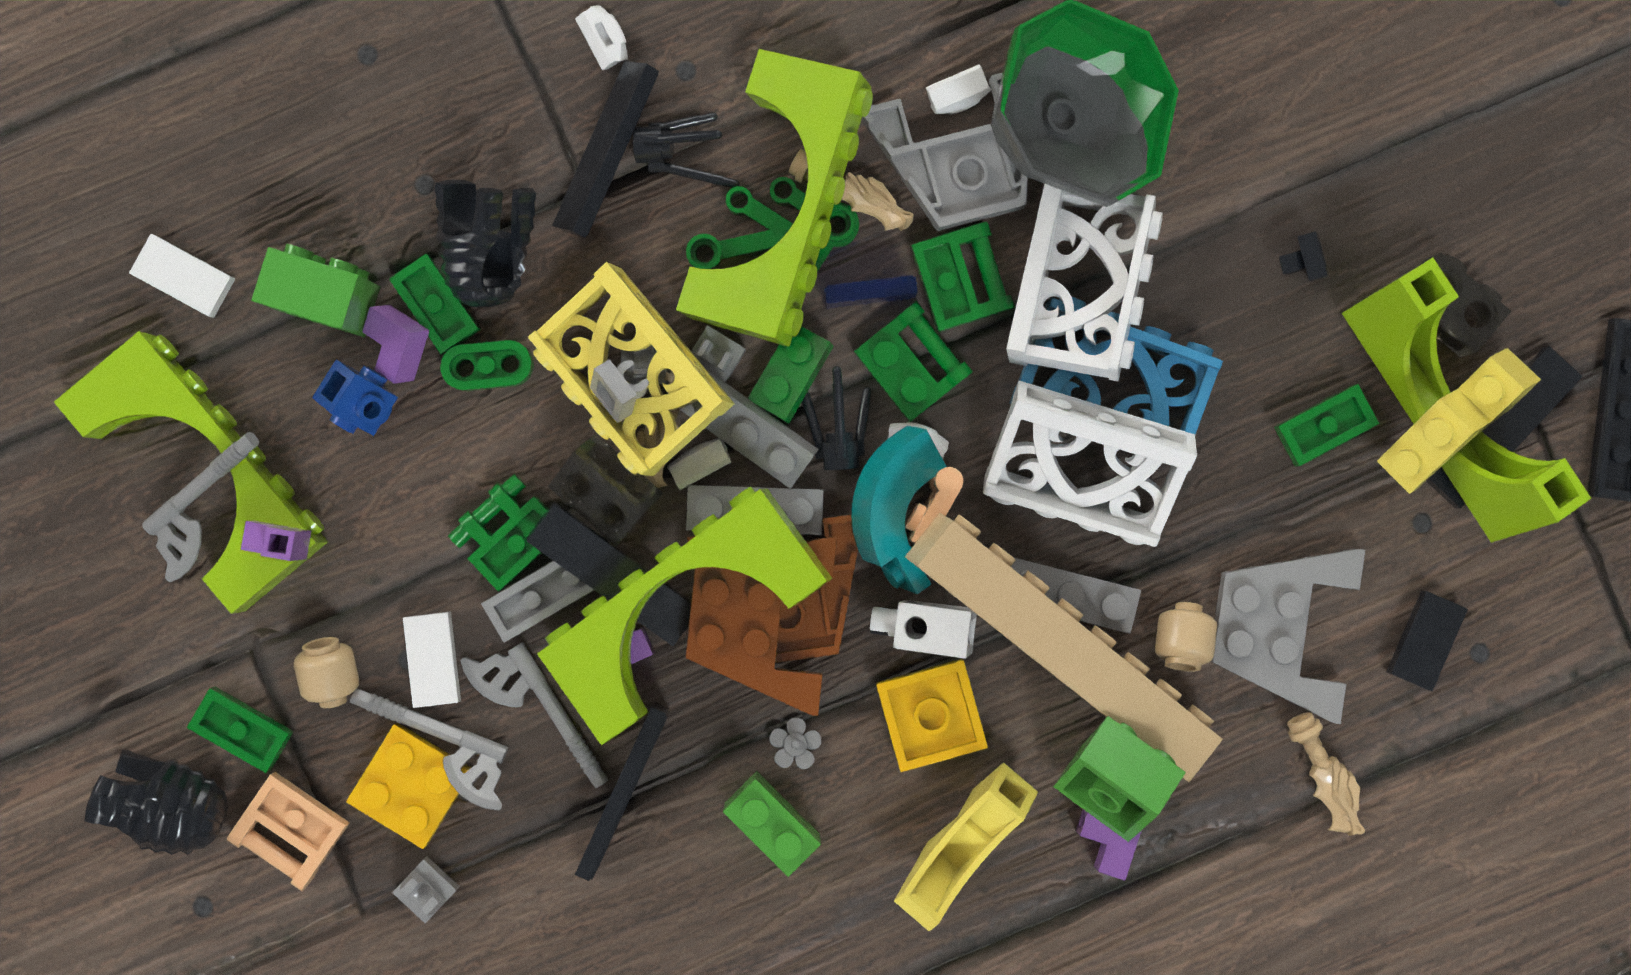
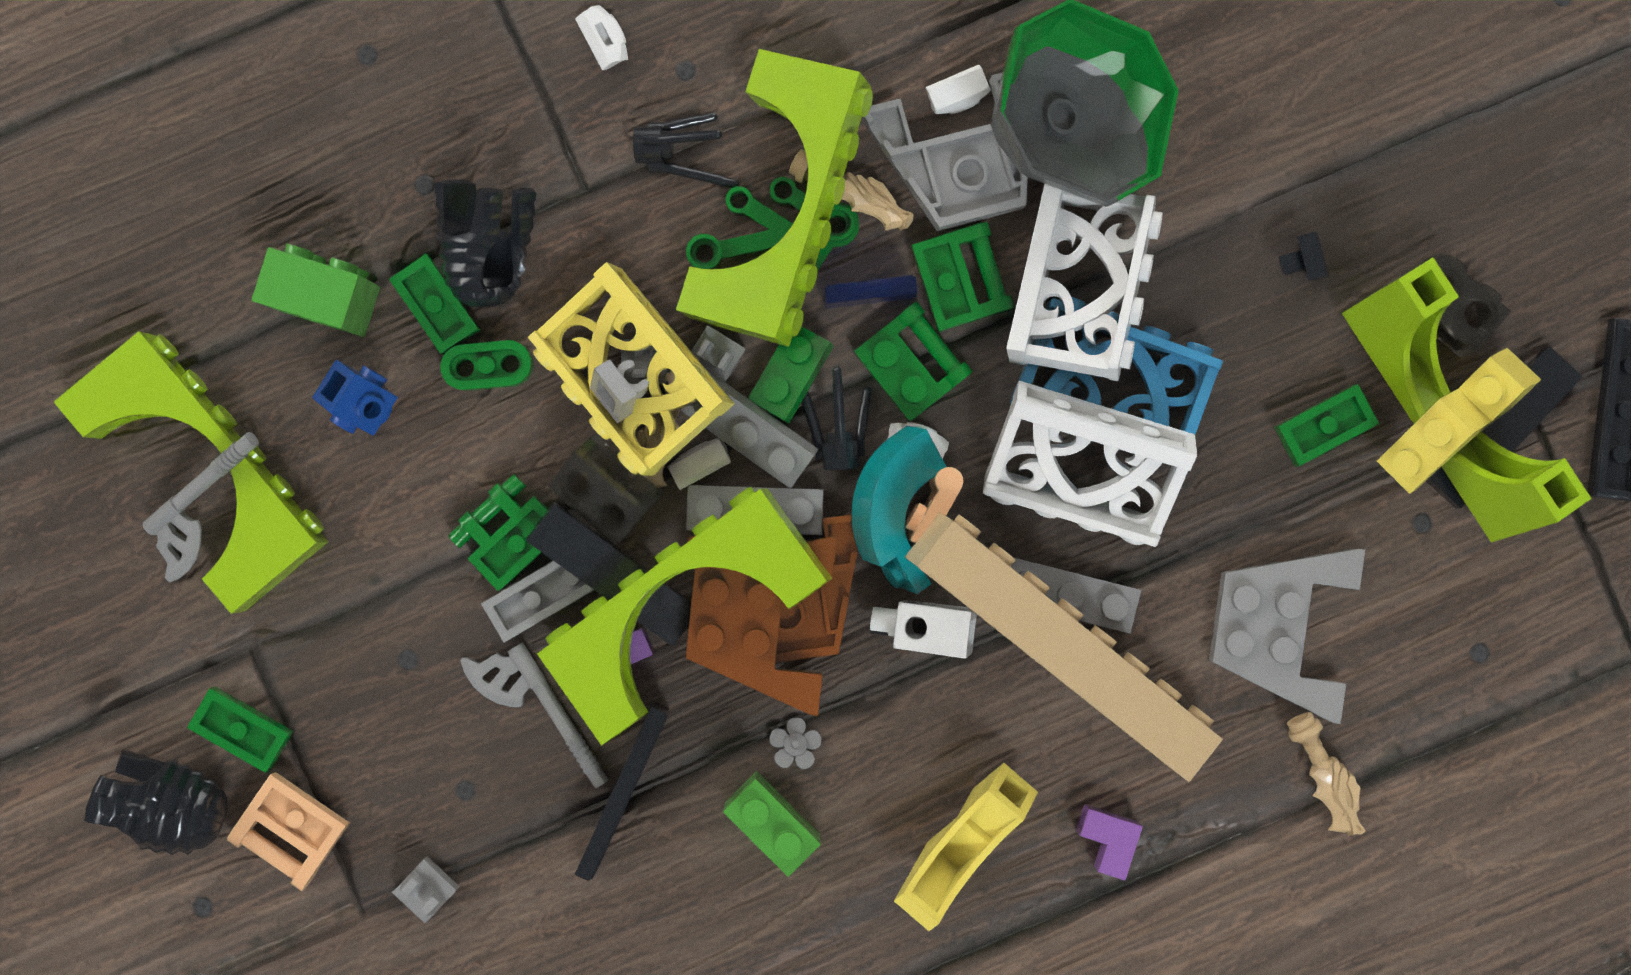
white tile [129,234,235,318] -> none
medium lavender piece [241,521,312,561] -> none
tan head [294,637,359,708] -> none
yellow plate [346,723,471,849] -> none
light grey piece [350,688,509,811] -> none
medium lavender piece [362,305,430,384] -> none
white tile [403,612,461,708] -> none
black tile [552,61,659,238] -> none
yellow plate [876,659,988,772] -> none
bright green brick [1053,716,1186,842] -> none
tan head [1155,602,1217,672] -> none
black tile [1386,590,1468,692] -> none

